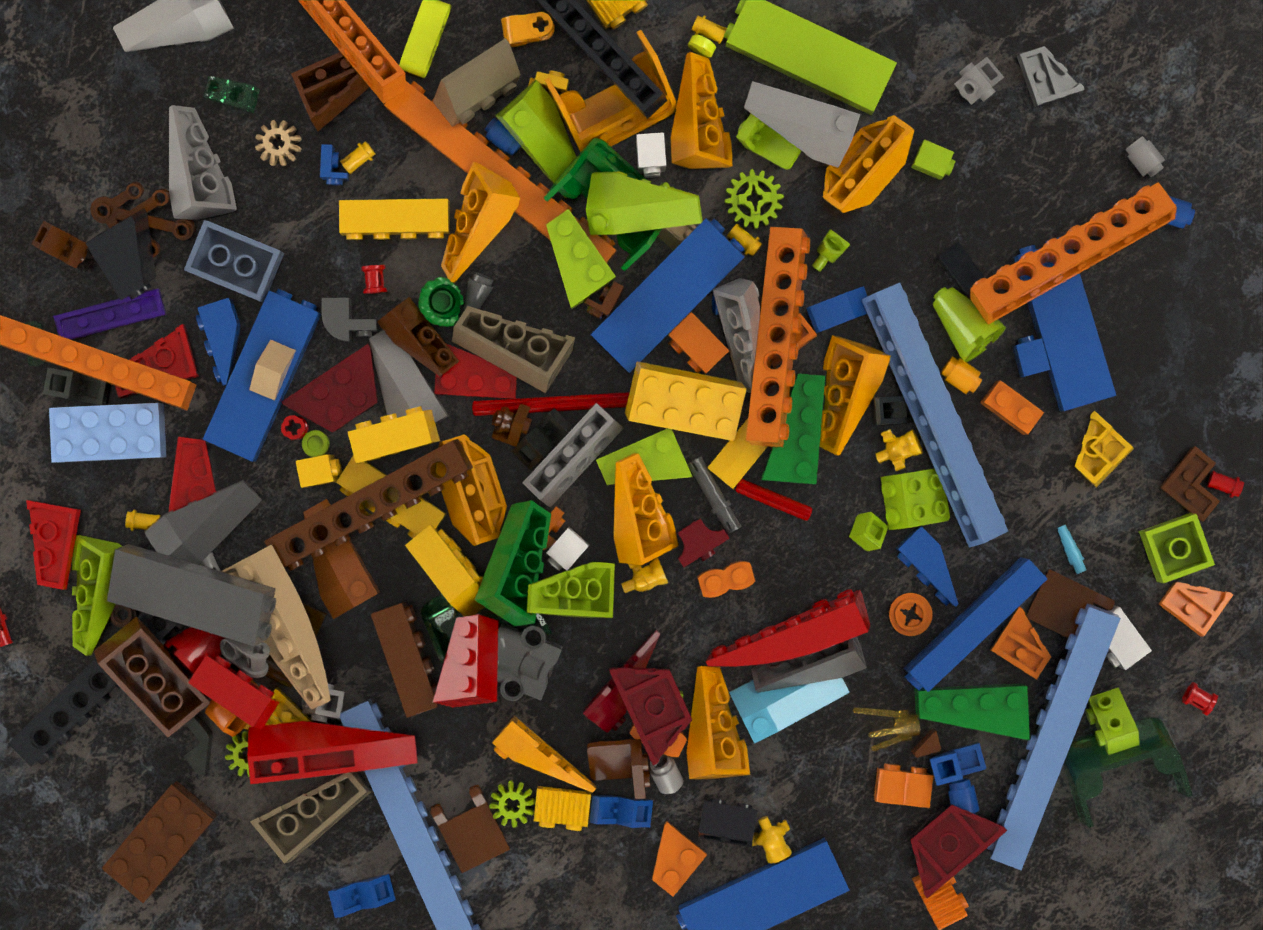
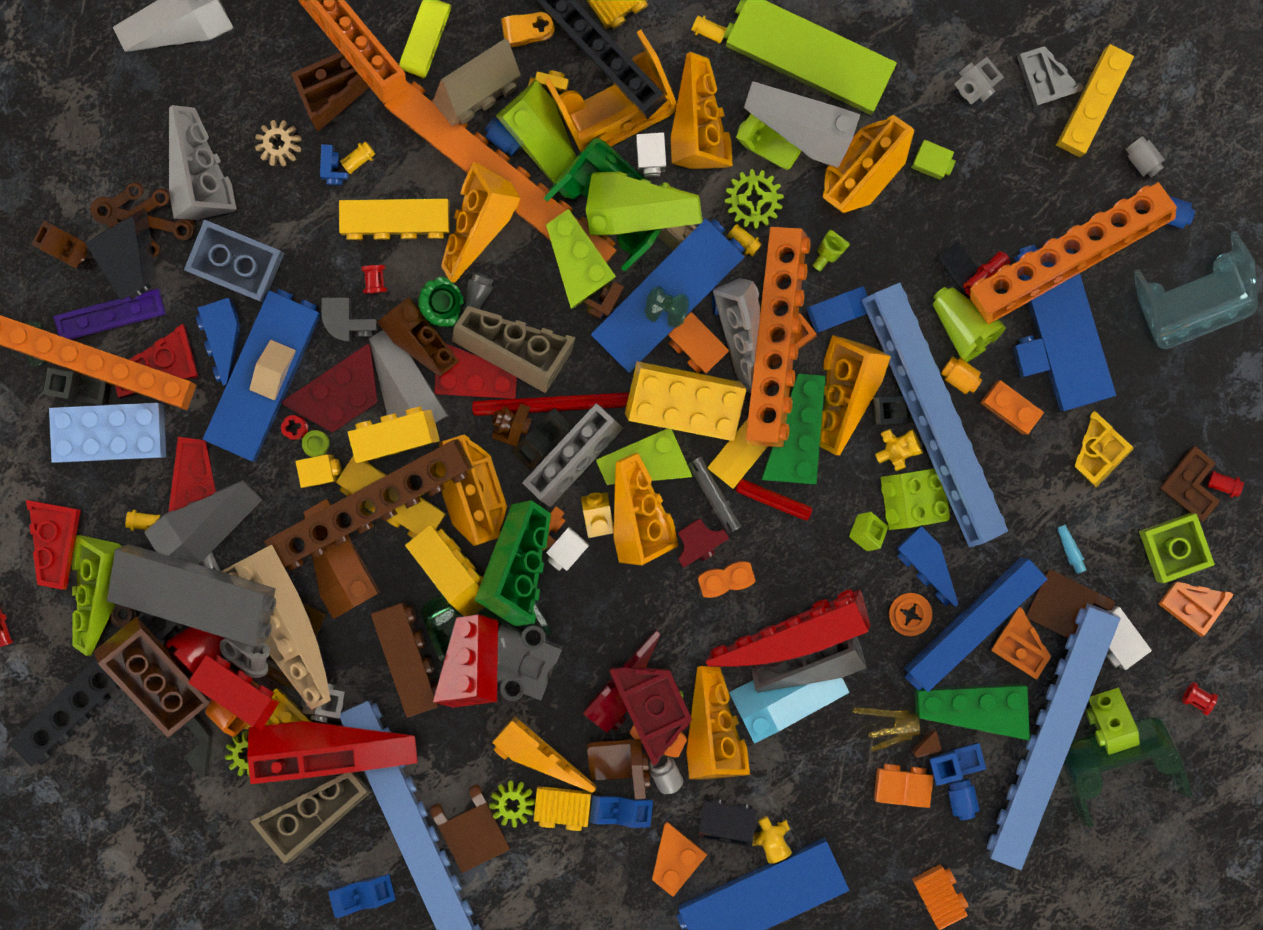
reddish brown brick [101,781,218,903] -> none
clear green leg [203,76,260,113] -> none
lime wedge [527,562,615,618] -> none
yellow piece [621,558,668,593] -> none
neon yellow tile [688,35,716,57] -> none
dark red wing [911,804,1007,898] -> none
none -> yellow bracket [581,492,614,538]
none -> piece [644,286,689,328]
none -> red pin [963,251,1011,296]
none -> yellow brick [1056,44,1134,157]
none -> clear light blue windscreen [1134,231,1258,349]

